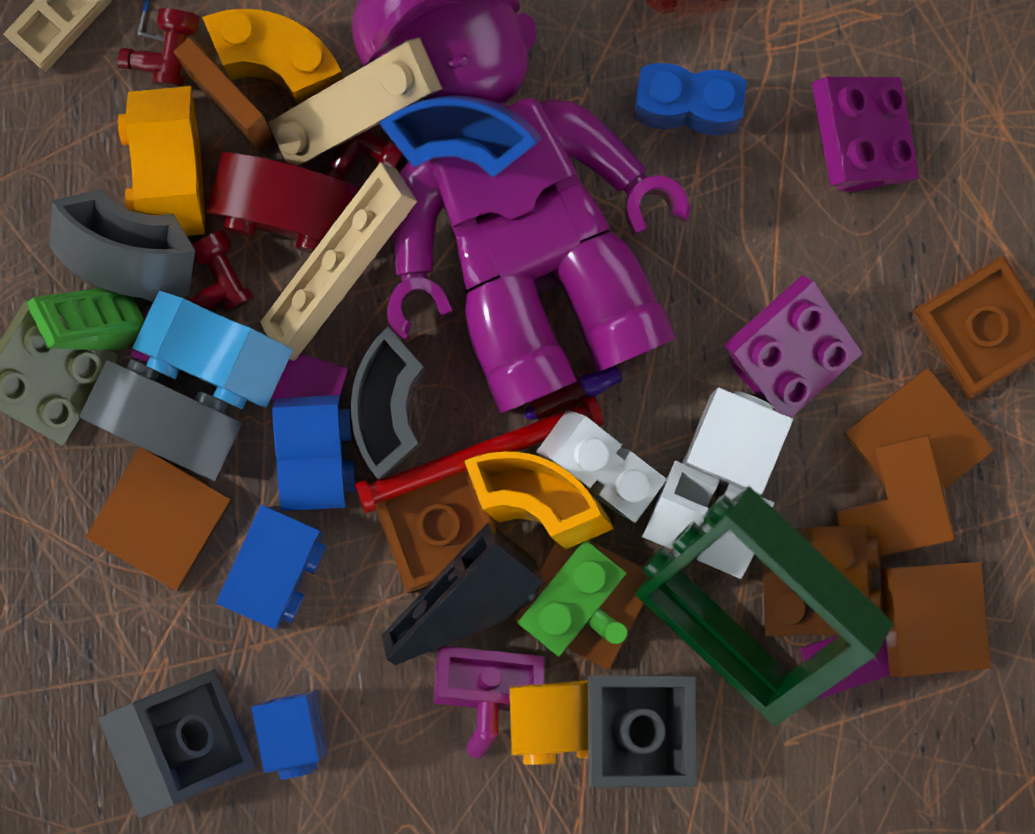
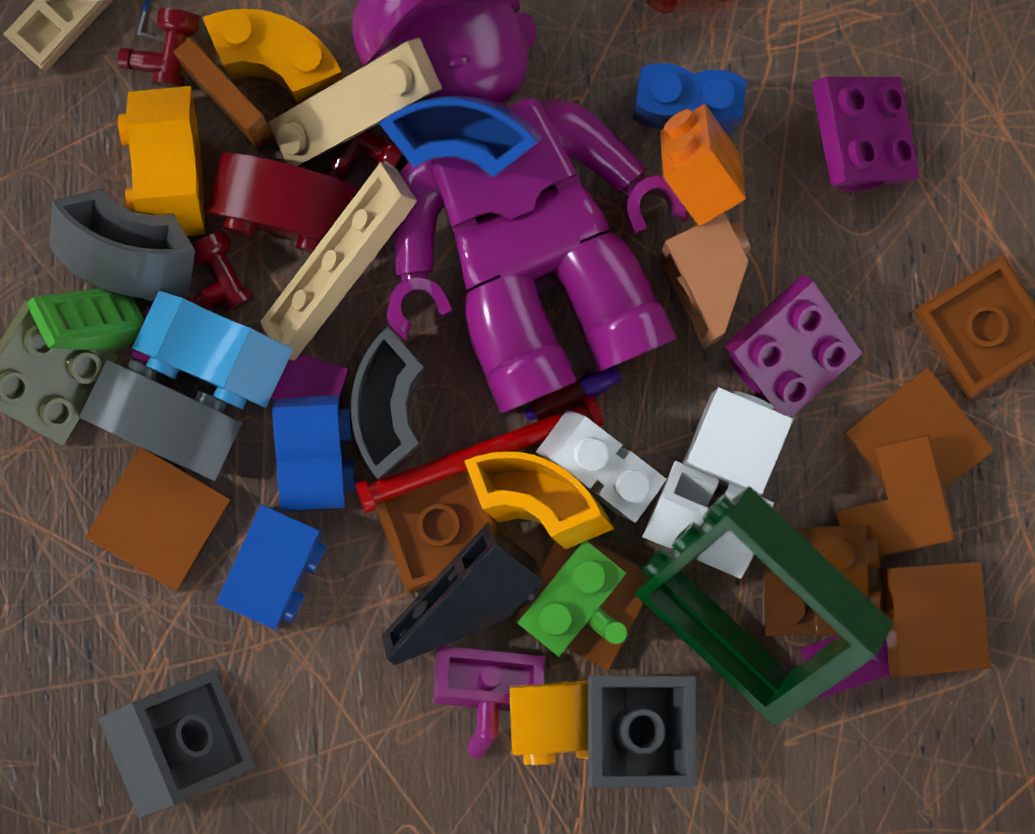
blue brick [251,690,328,780] -> none
none -> nougat slope [658,212,751,350]
none -> orange brick [660,103,746,227]

